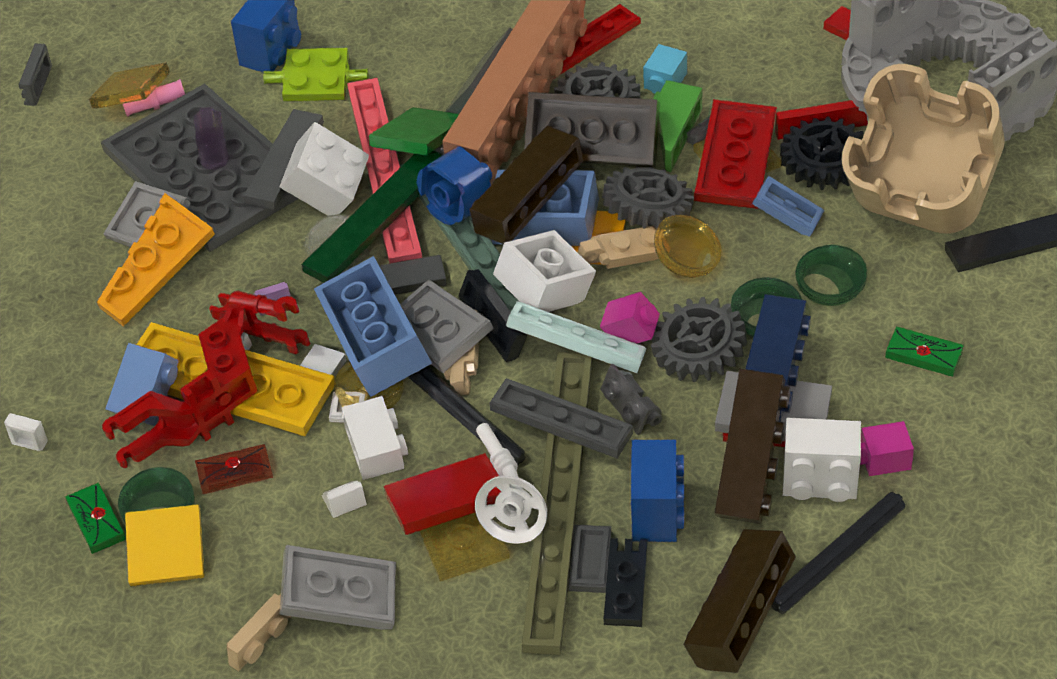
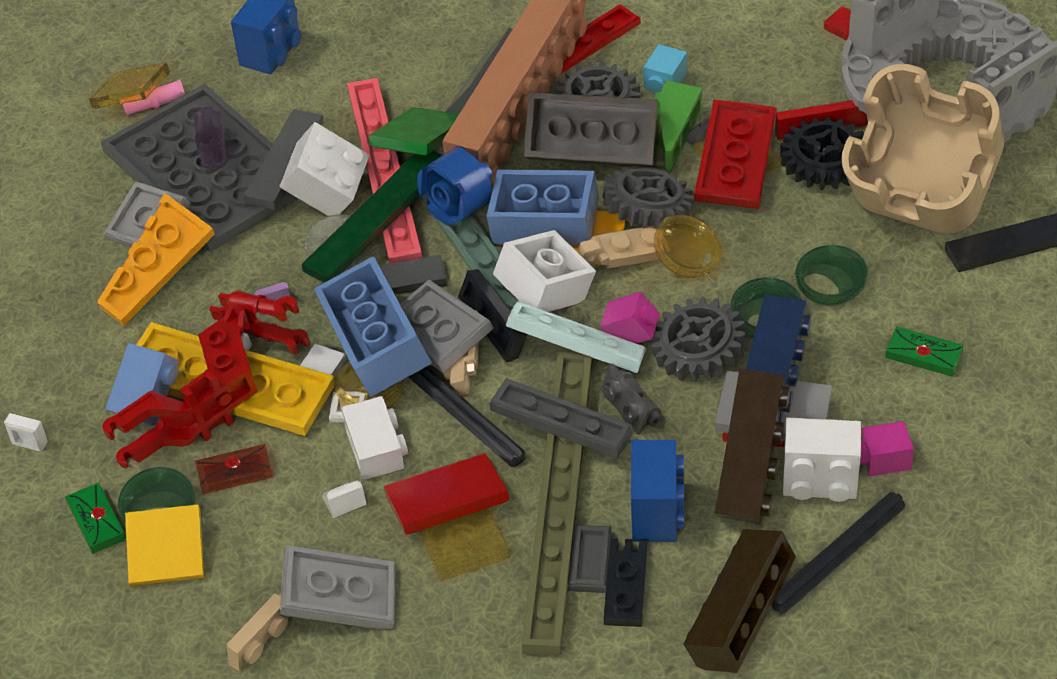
dark grey tile [18,43,52,106] -> none
lime plate [263,48,369,101] -> none
dark brown brick [469,125,583,245] -> none
white dish [475,423,547,544] -> none
medium blue tile [752,176,825,237] -> none

